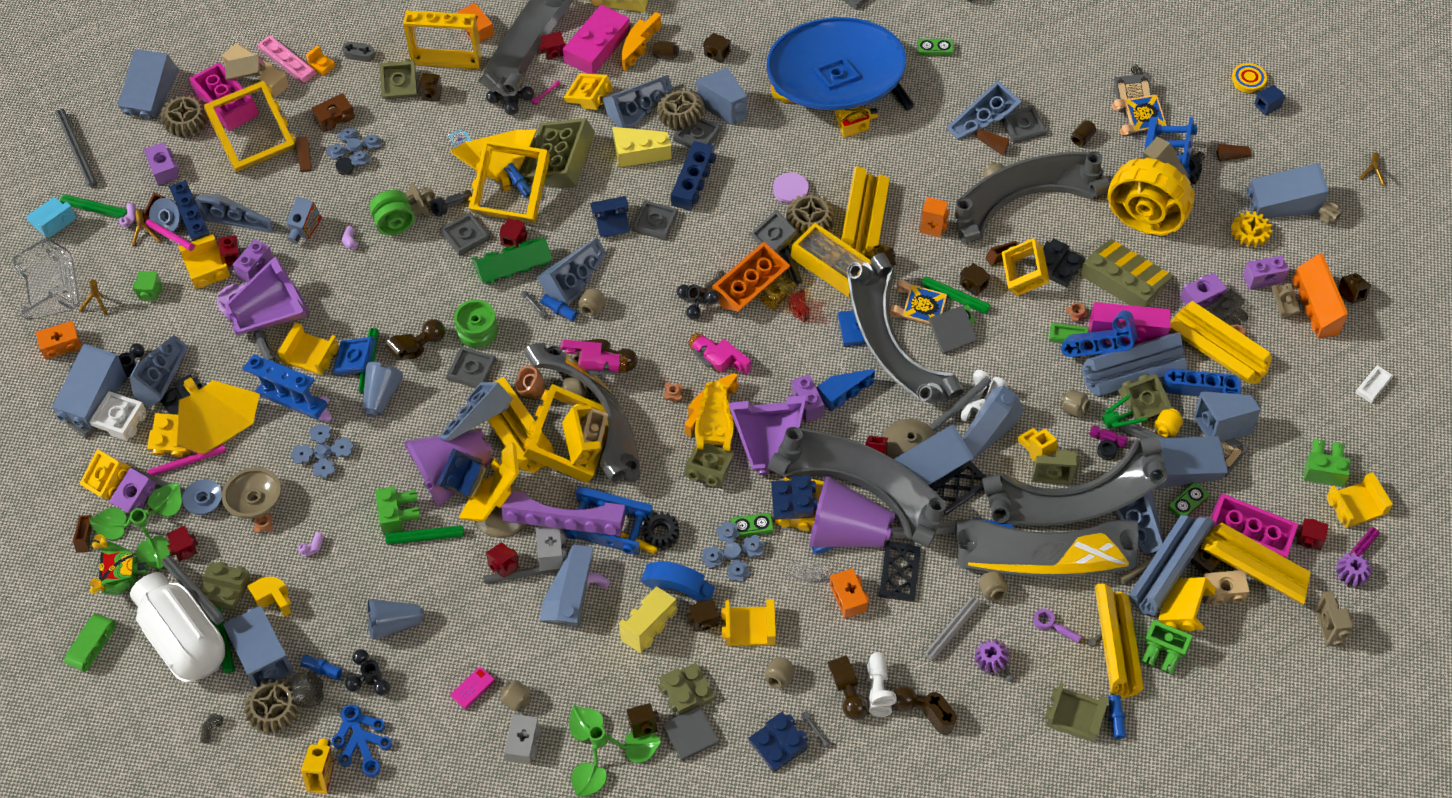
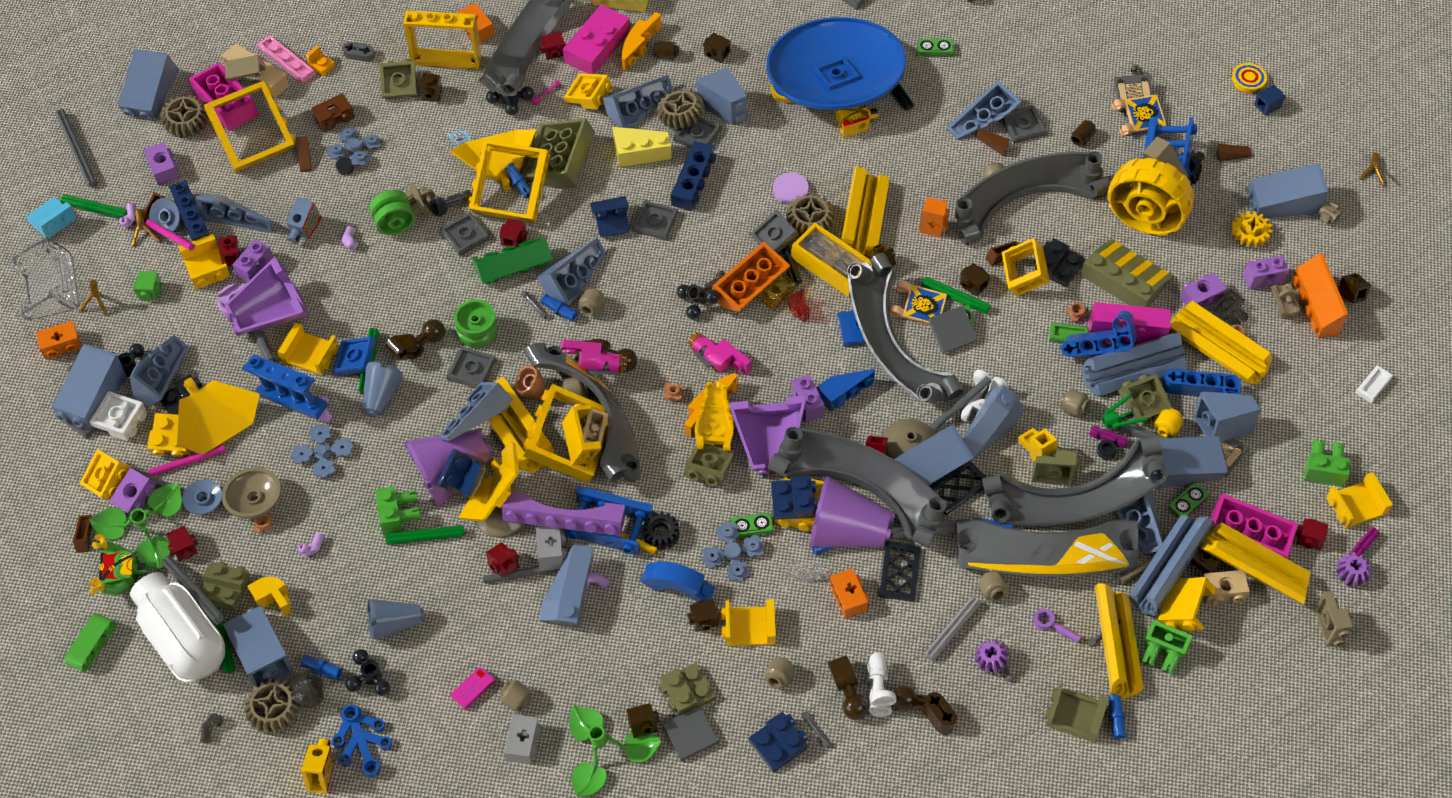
light yellow wedge [619,586,678,653] -> none

